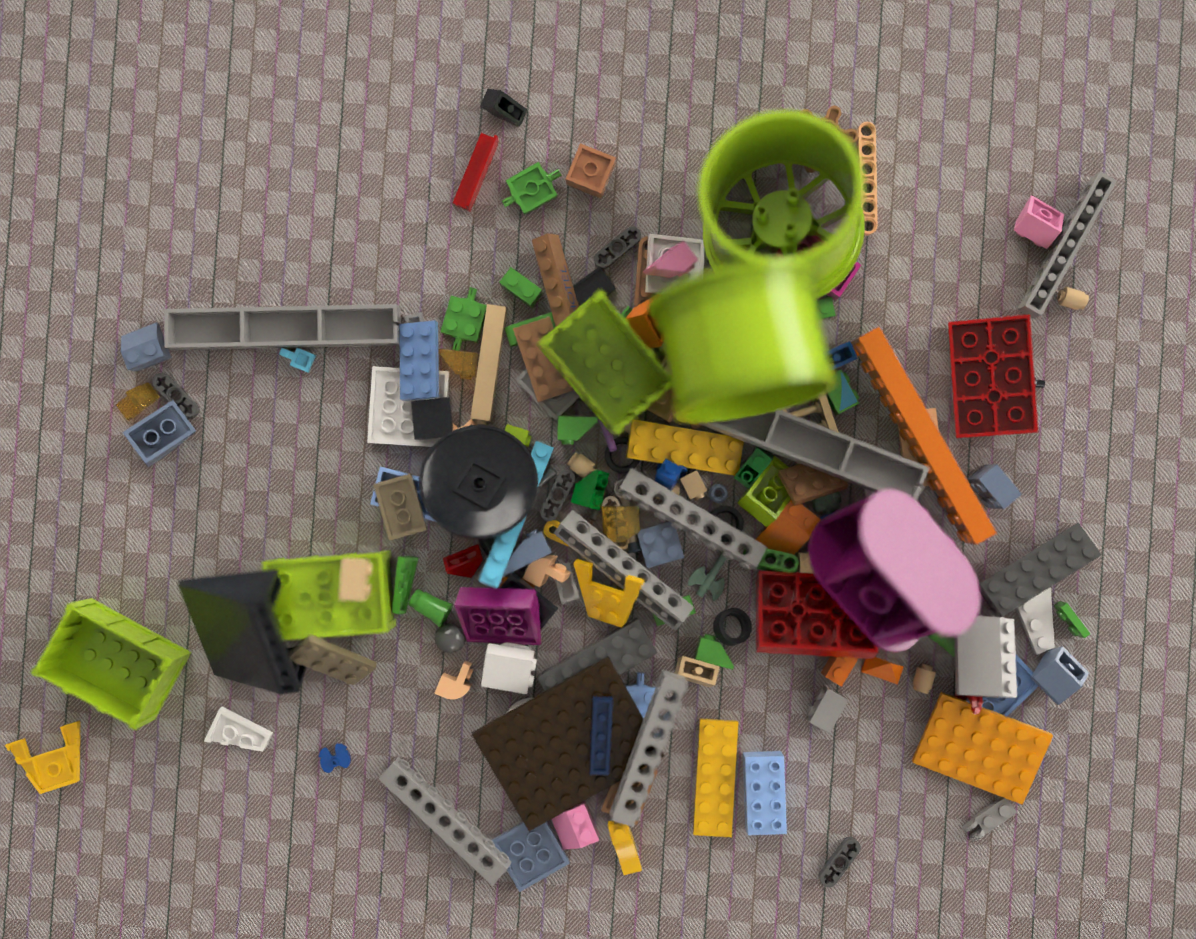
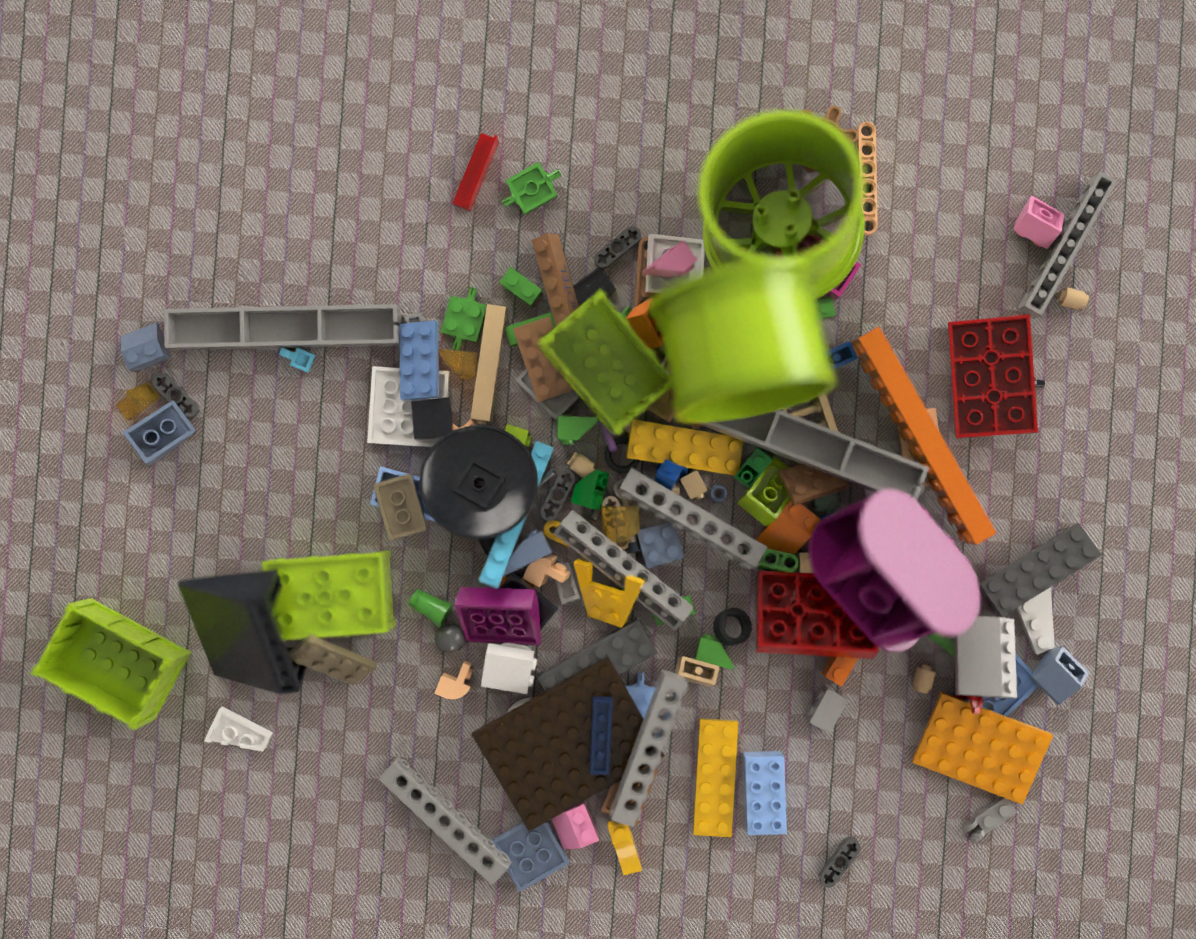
yellow wing [5,720,81,794] -> none
blue piece [319,743,351,773] -> none
tan brick [339,558,373,601] -> none
bright green wing [392,556,419,614] -> none
red slope [443,544,483,578] -> none
black slope [480,89,528,127] -> none
nougat container [566,143,616,199] -> none
sand green piece [688,553,727,601] -> none
black tyre [706,506,744,542] -> none
bright green brick [826,370,859,415] -> none
orange slope [861,656,904,685] -> none
sand blue brick [967,464,1022,509] -> none
bright green plate [1054,601,1091,638] -> none

